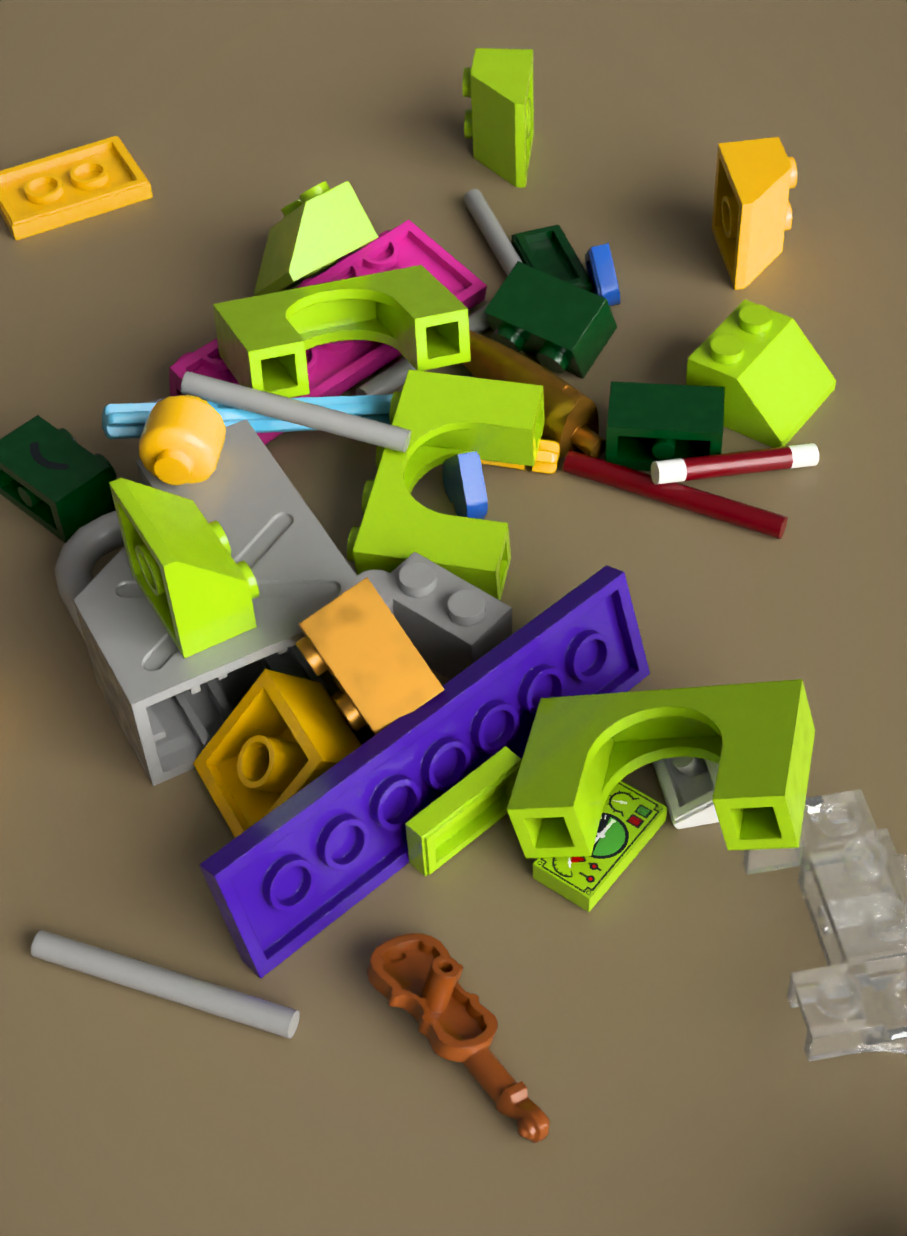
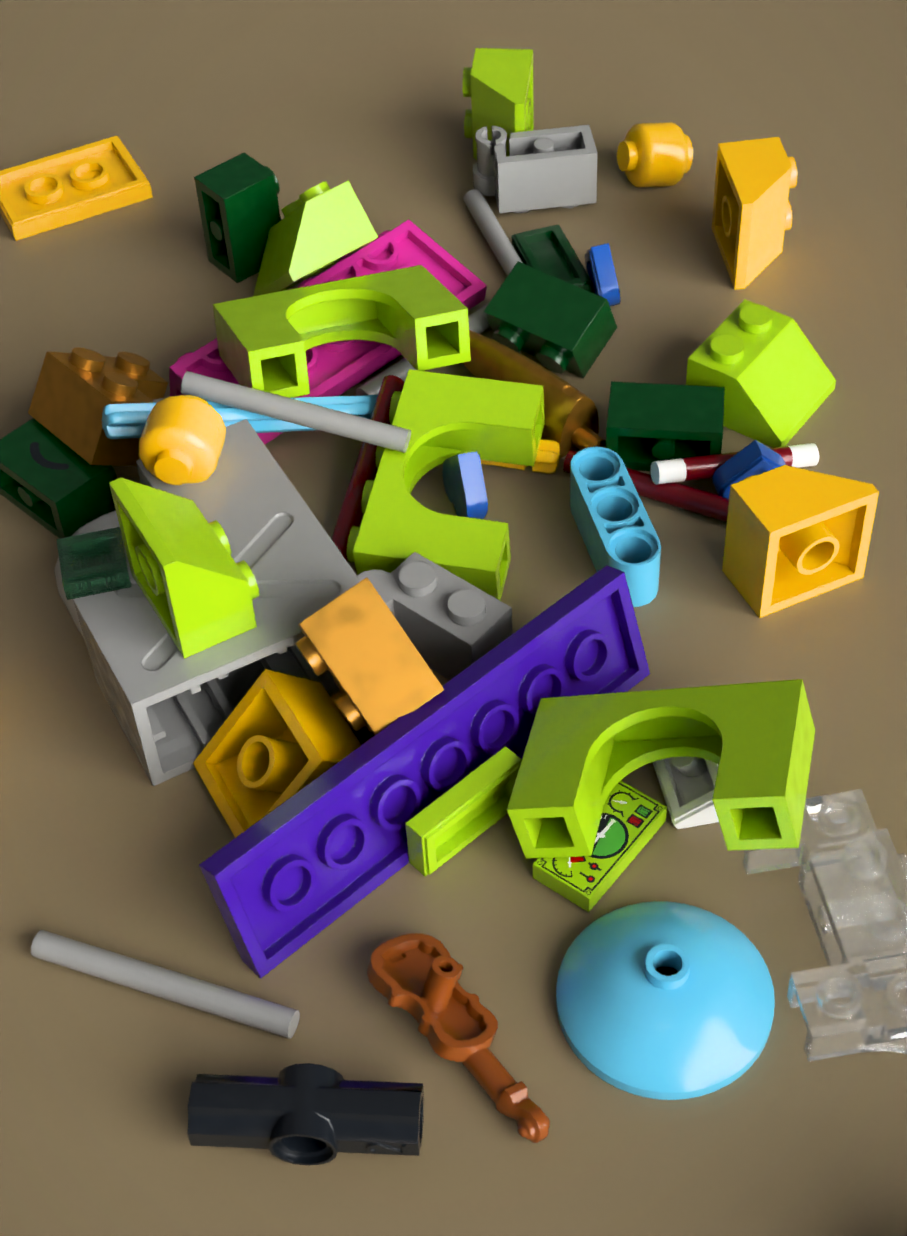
none -> pearl gold brick [28,347,169,466]
none -> clear green tile [56,527,132,600]
none -> black piece [187,1063,424,1166]
none -> dark green brick [194,152,282,284]
none -> dark red bar [331,375,404,562]
none -> light grey hinge [473,125,598,213]
none -> medium azure dish [556,901,775,1100]
none -> medium azure beam [570,446,661,607]
none -> yellow head [617,122,693,187]
none -> blue tile [712,439,786,499]
none -> yellow slope [722,465,879,618]

